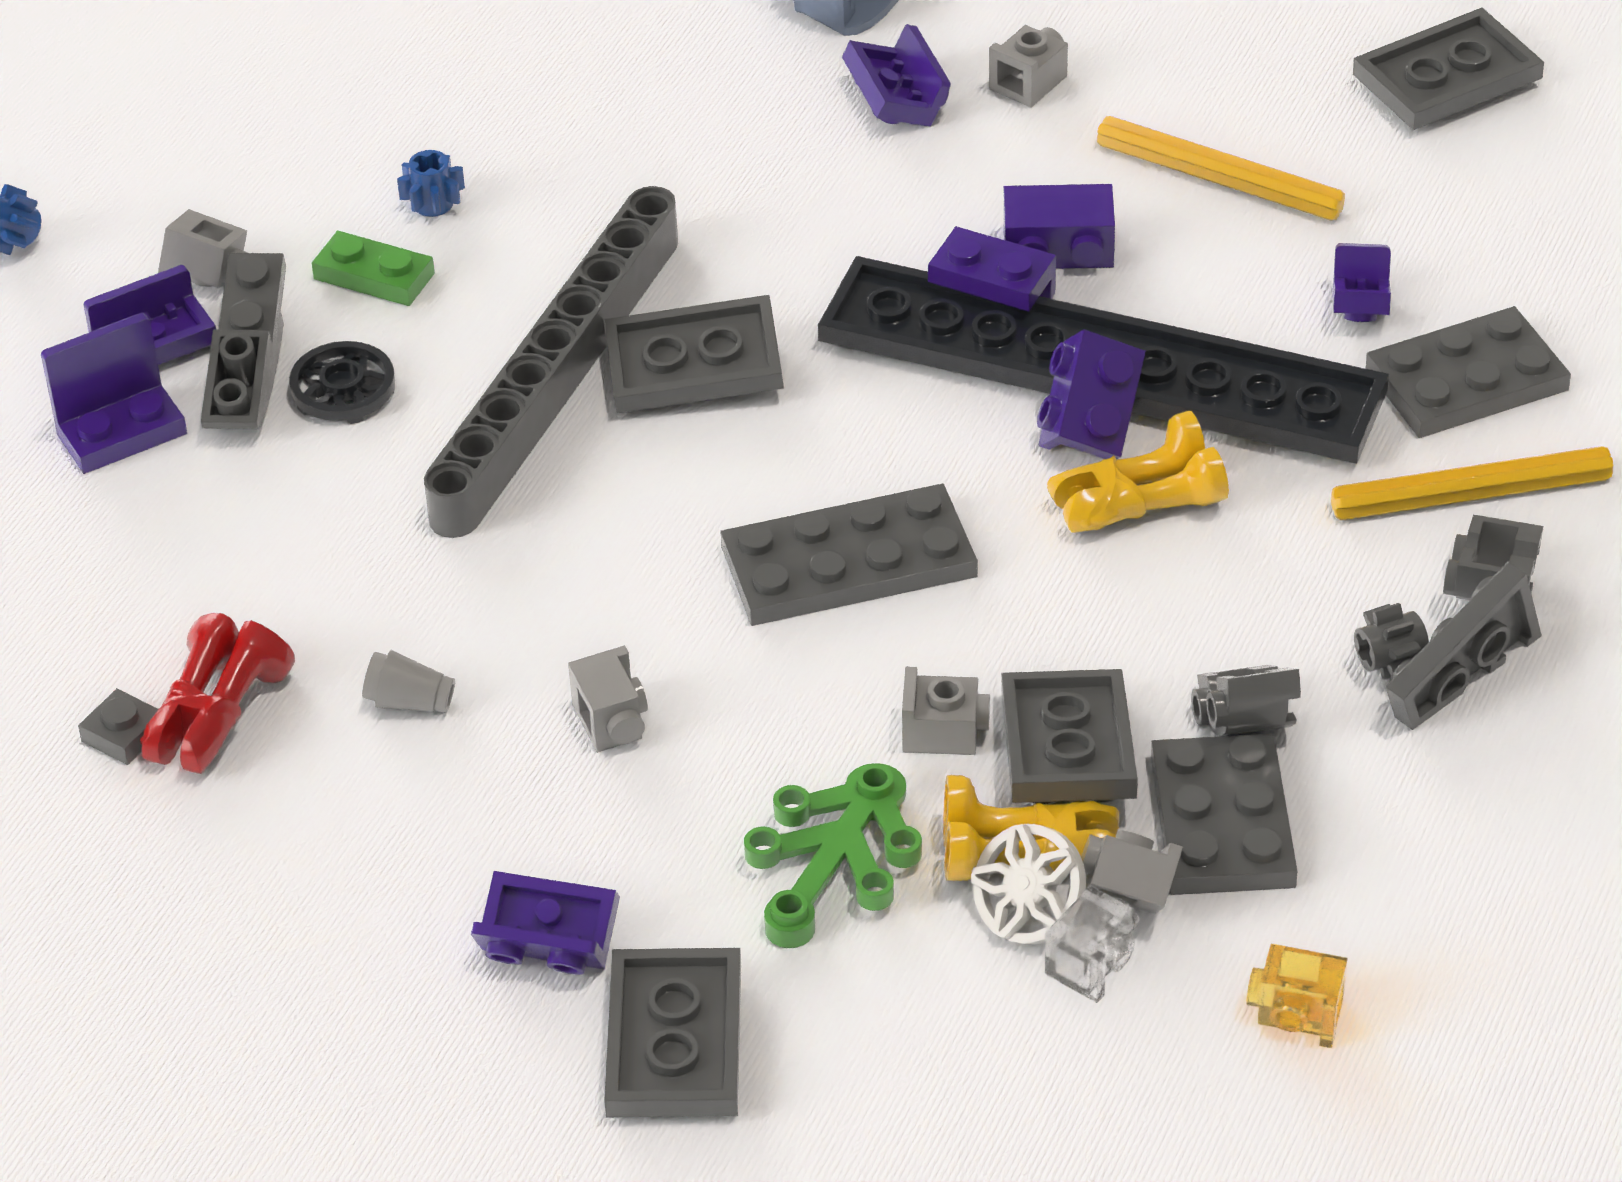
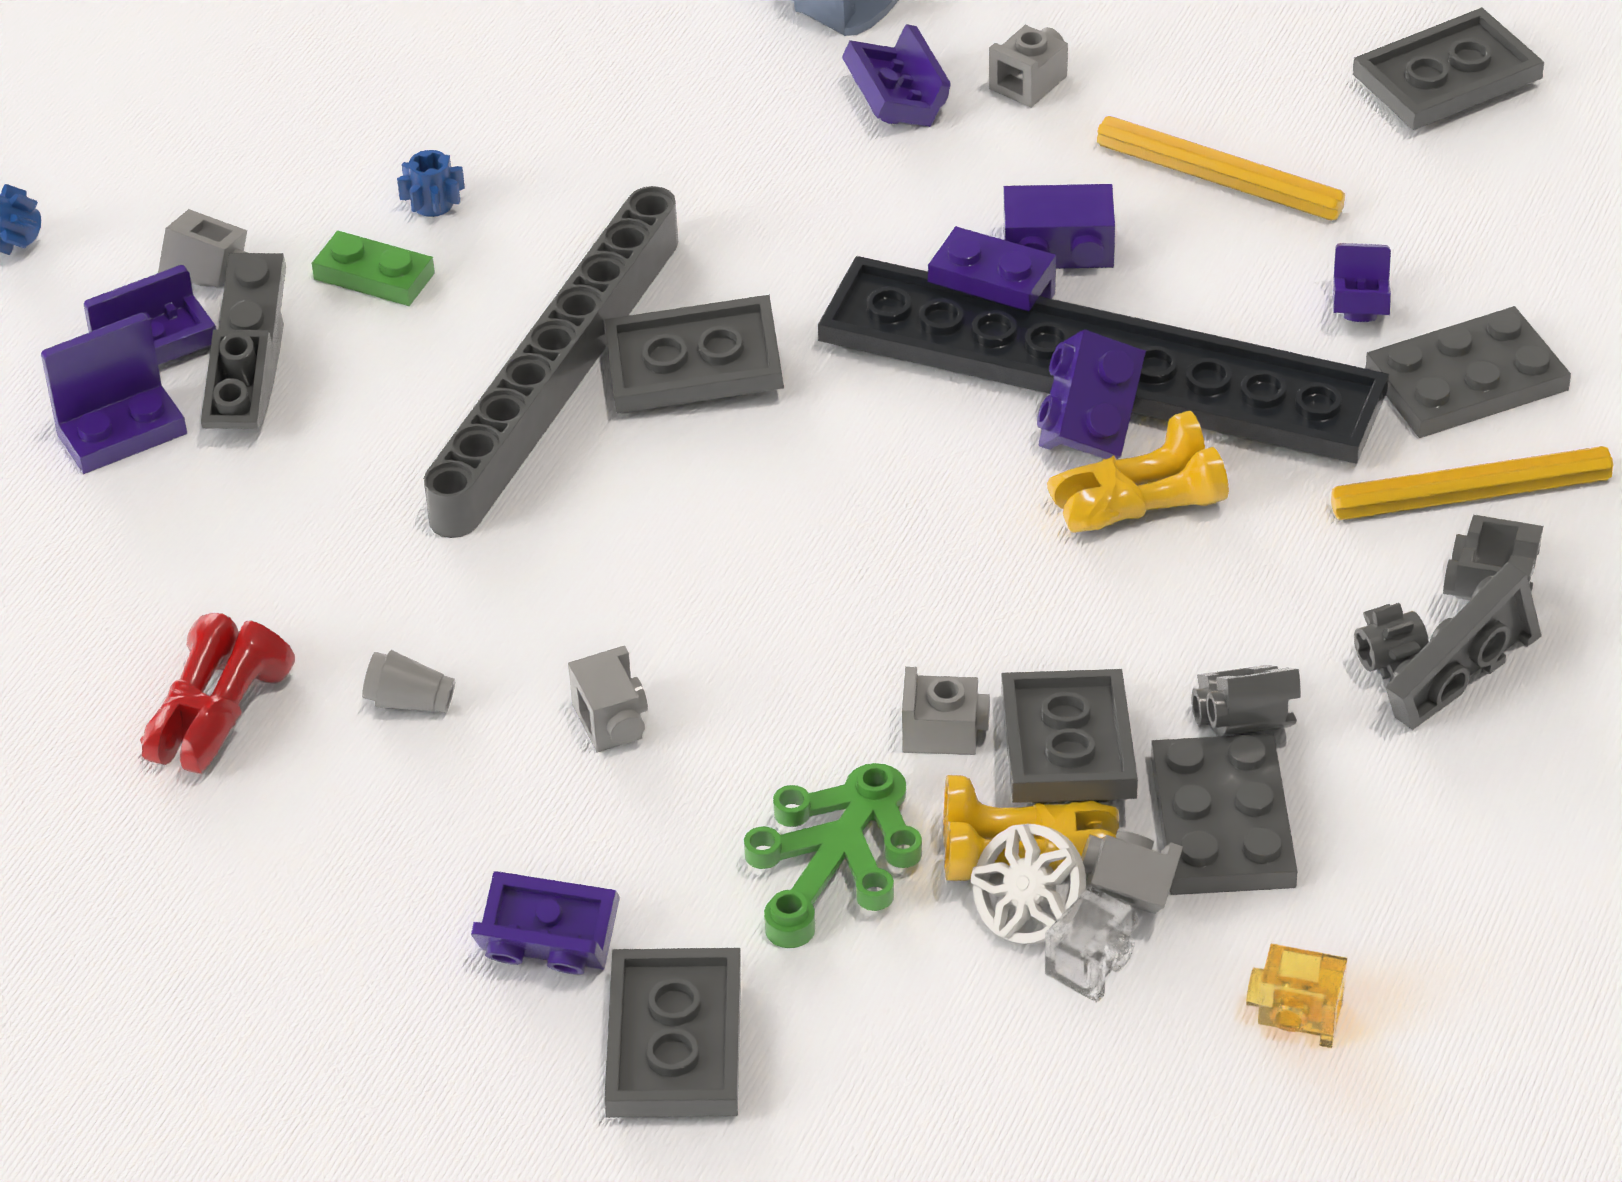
dark grey plate [78,688,158,765] -> none
black wheel [289,341,395,424] -> none
dark grey plate [720,483,978,626] -> none

